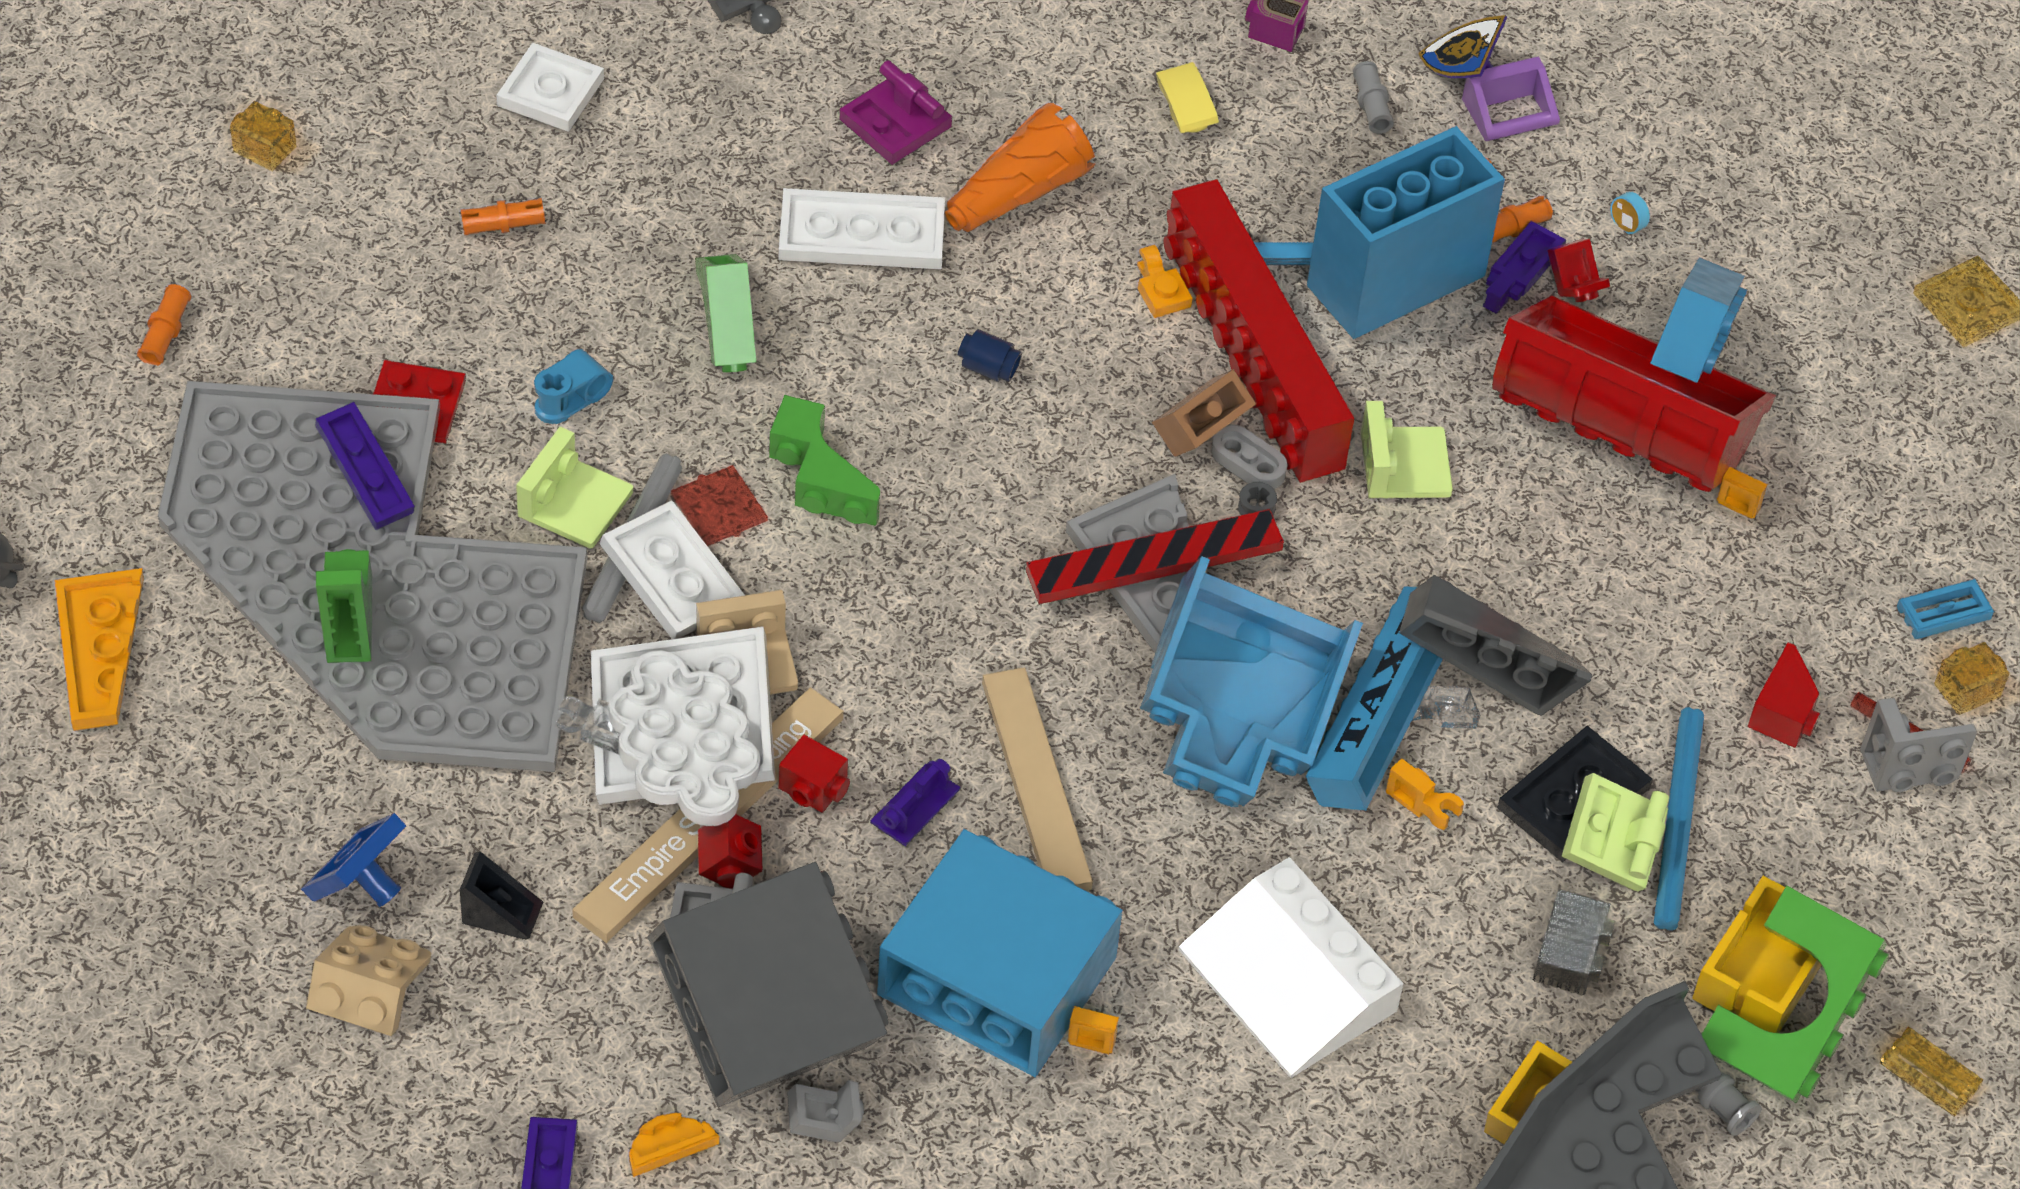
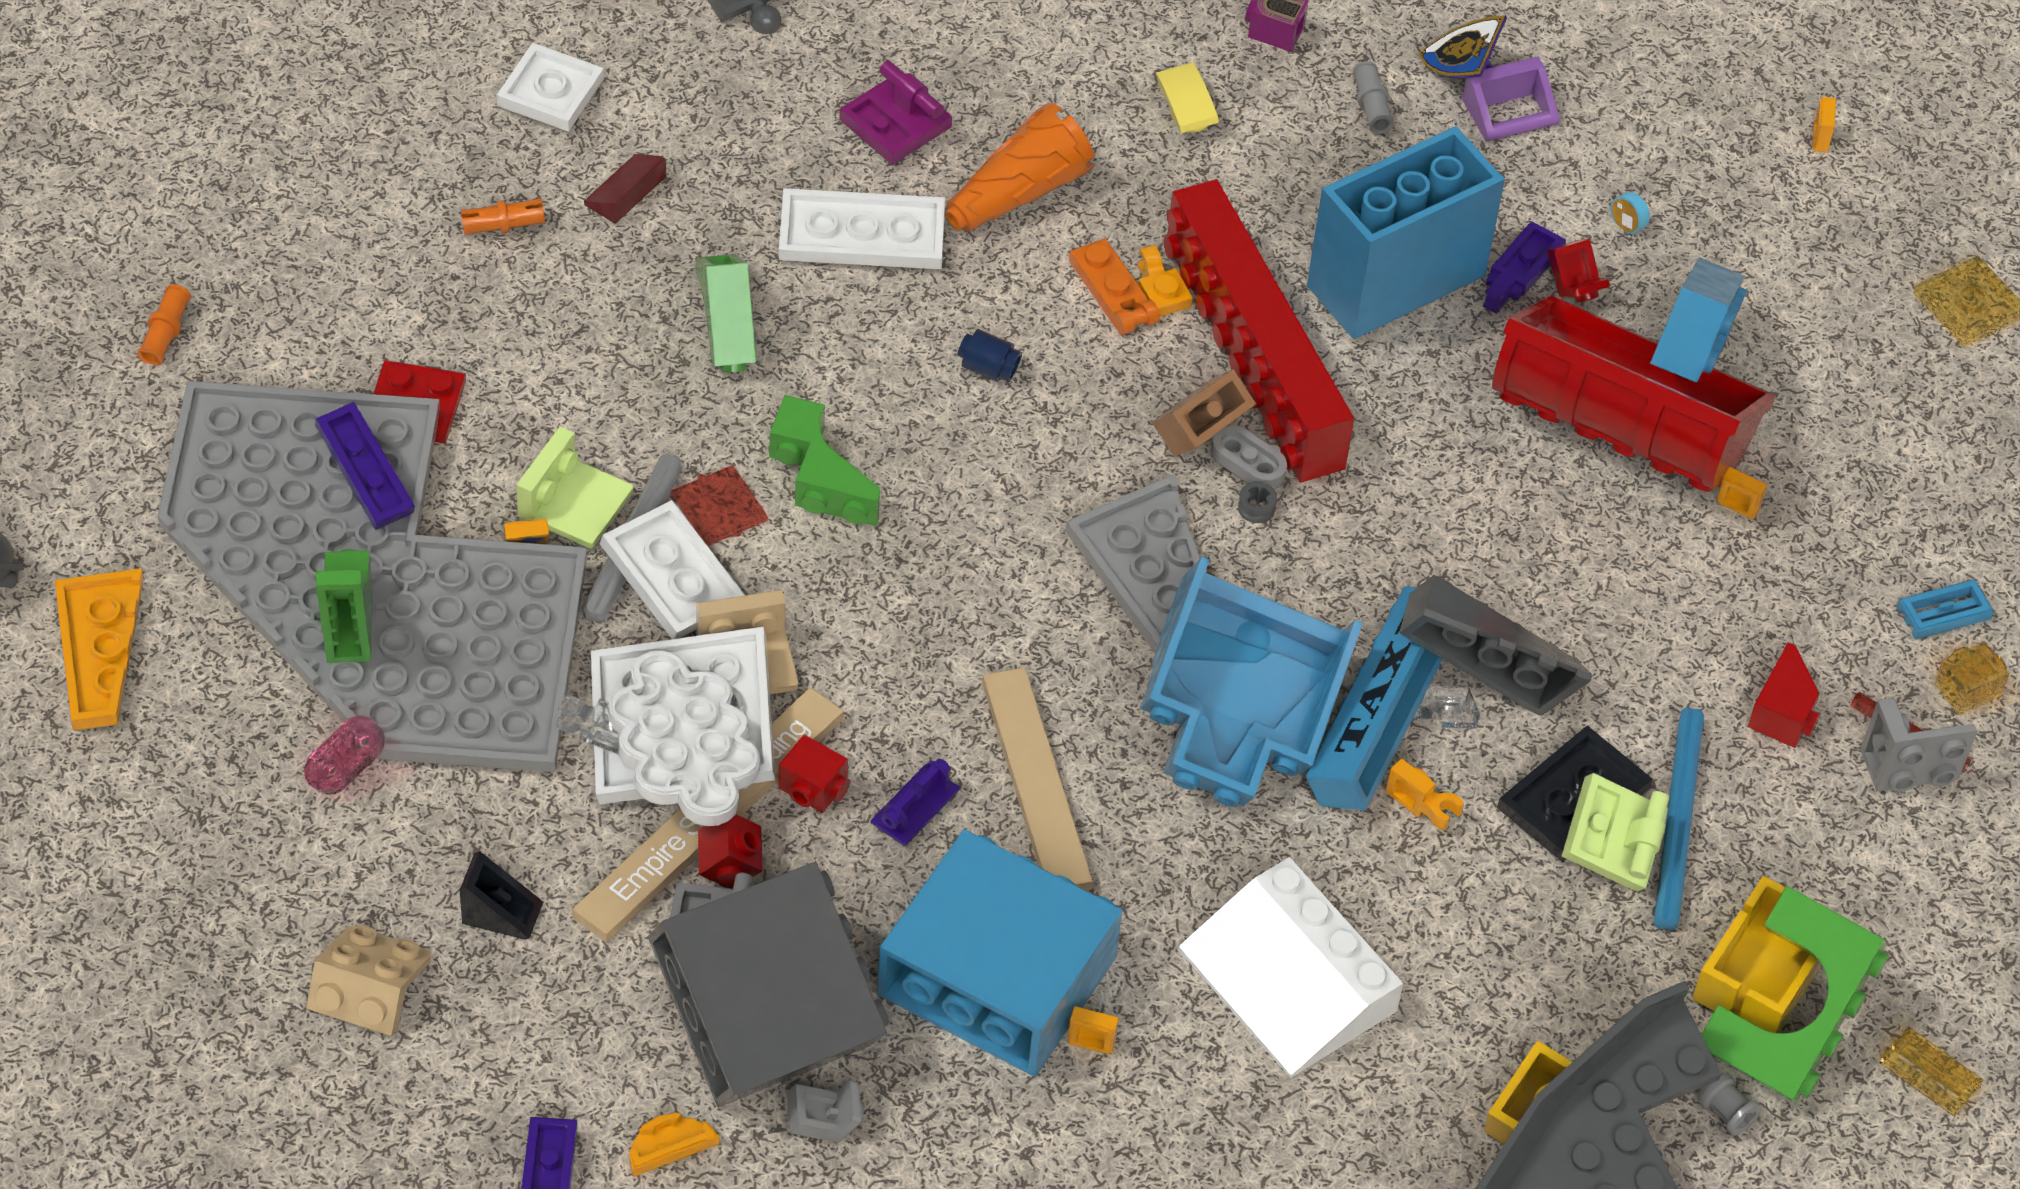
clear yellow brick [230,101,297,172] -> none
blue tile [301,813,406,907] -> none
dark azure piece [534,349,613,424] -> none
red tile [1026,509,1284,604] -> none
dark azure tile [1254,242,1313,265] -> none
yellowish green bracket [1361,401,1453,498] -> none
orange pin [1492,196,1553,243] -> none
clear smoke brick [1532,889,1615,996] -> none
none -> clear pink plate [304,716,385,795]
none -> light orange tile [504,518,549,544]
none -> dark red slope [584,154,666,224]
none -> orange plate [1069,238,1160,336]
none -> light orange tile [1812,97,1836,153]

